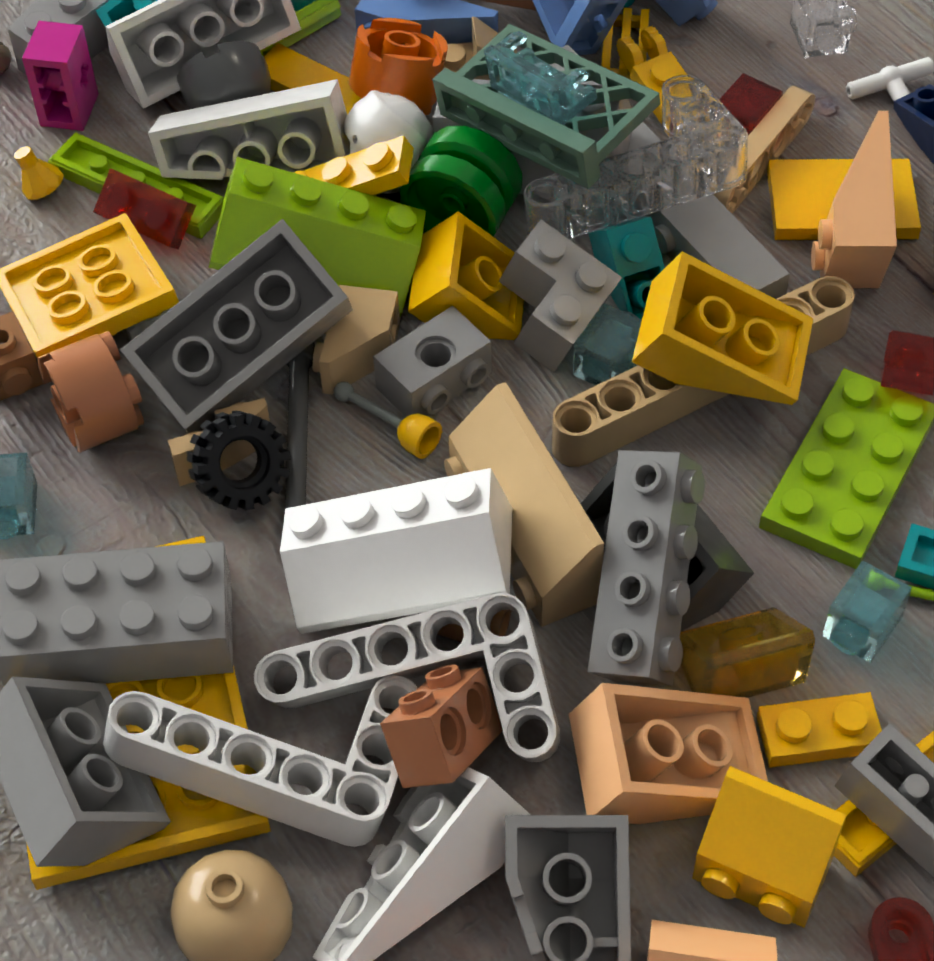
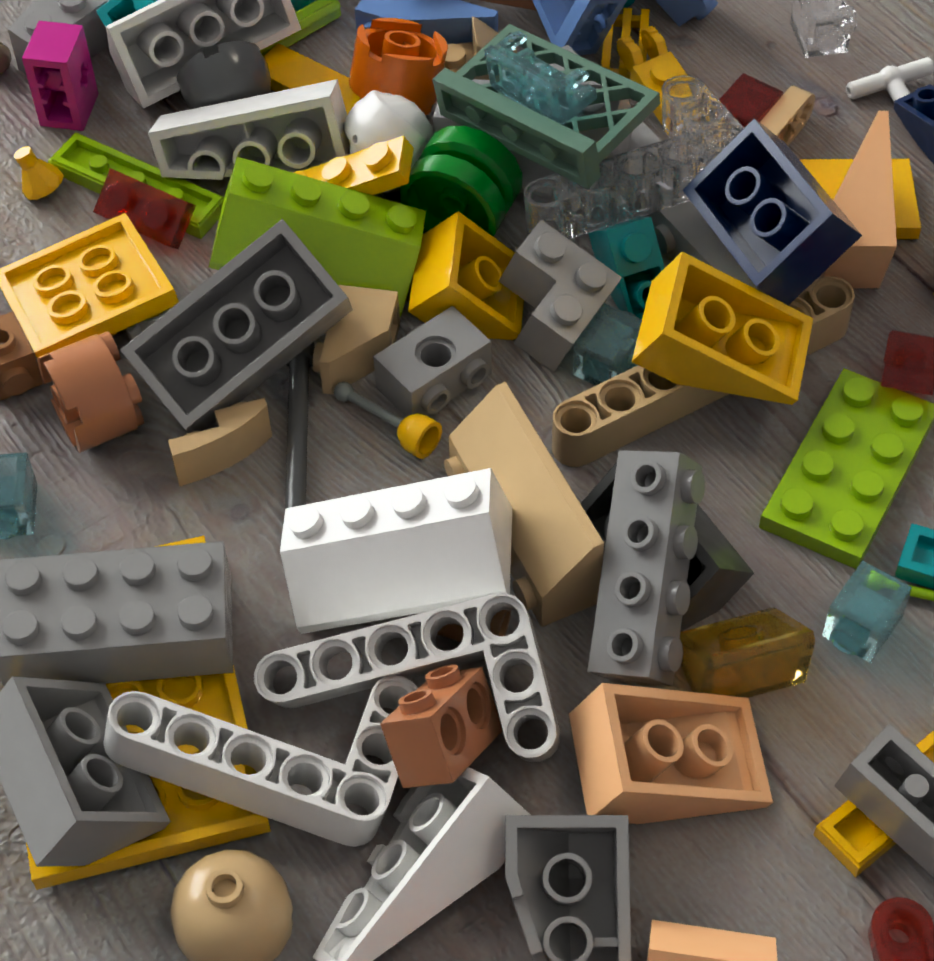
black tyre [187,411,291,510] -> none
yellow slope [692,766,847,928] -> none
yellow plate [756,692,882,768] -> none
none -> dark blue brick [683,118,862,306]

